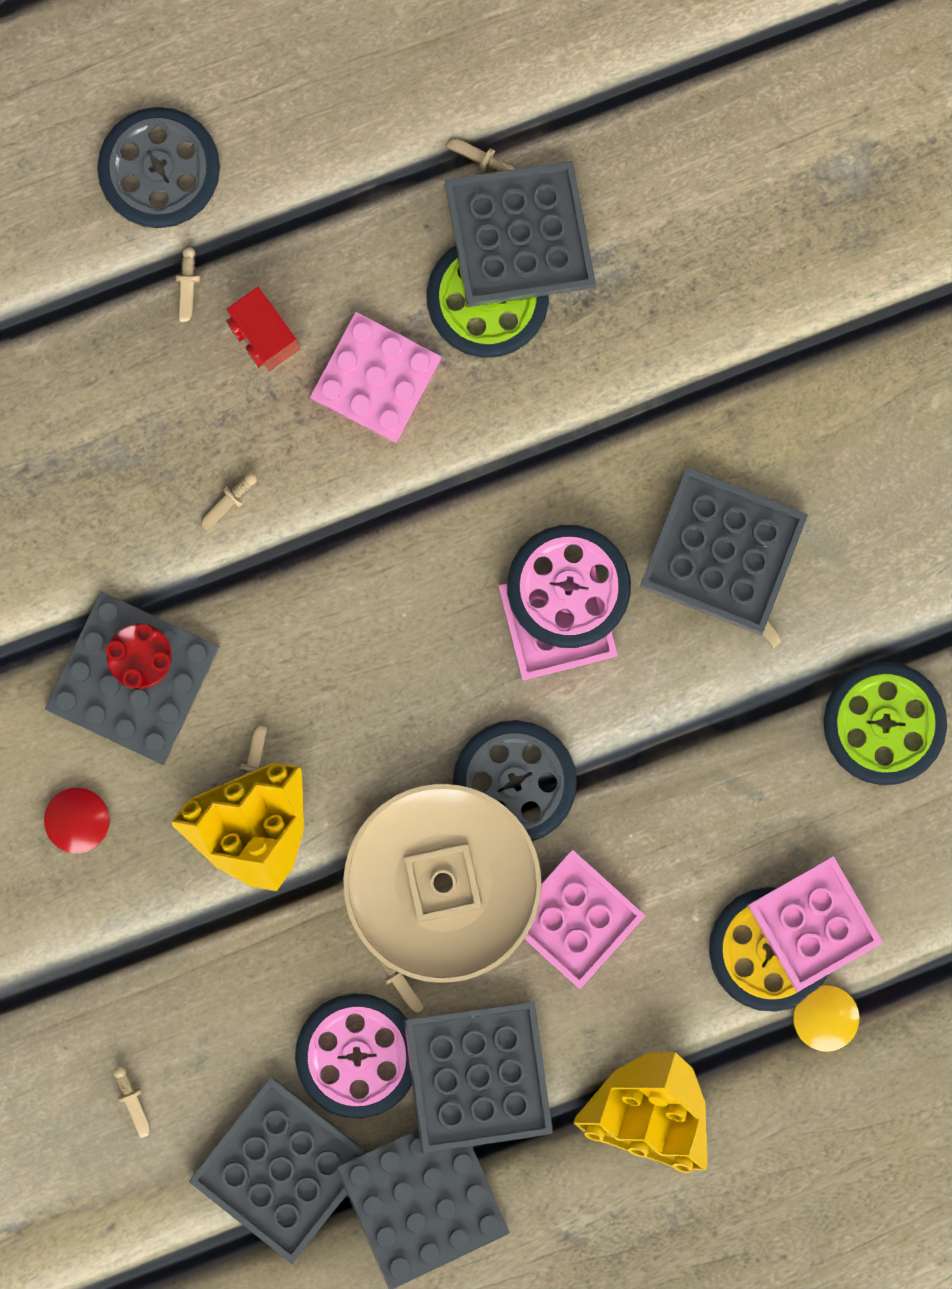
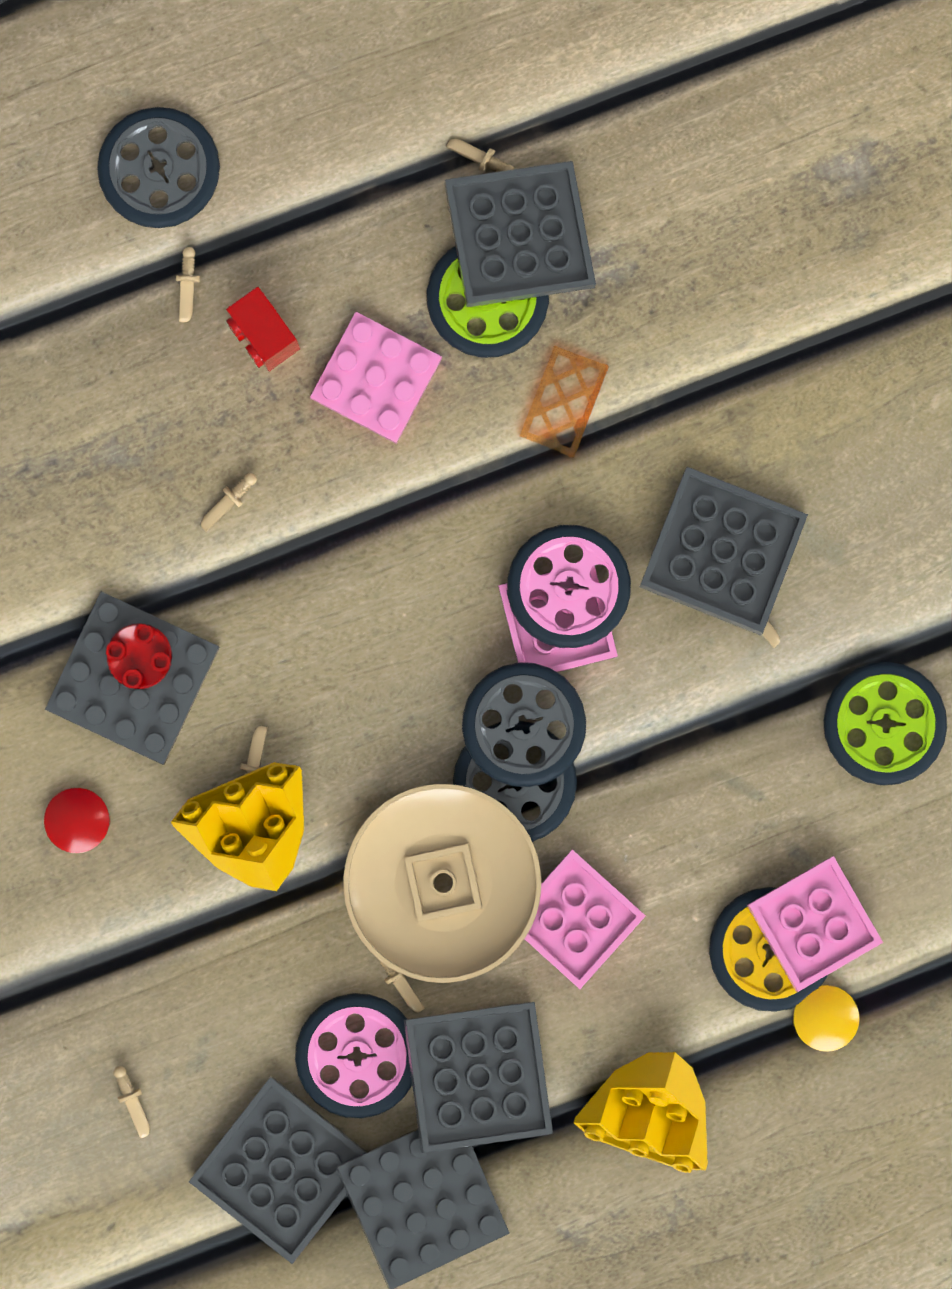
none -> wedge [462,662,586,787]
none -> clear orange window [520,346,609,458]

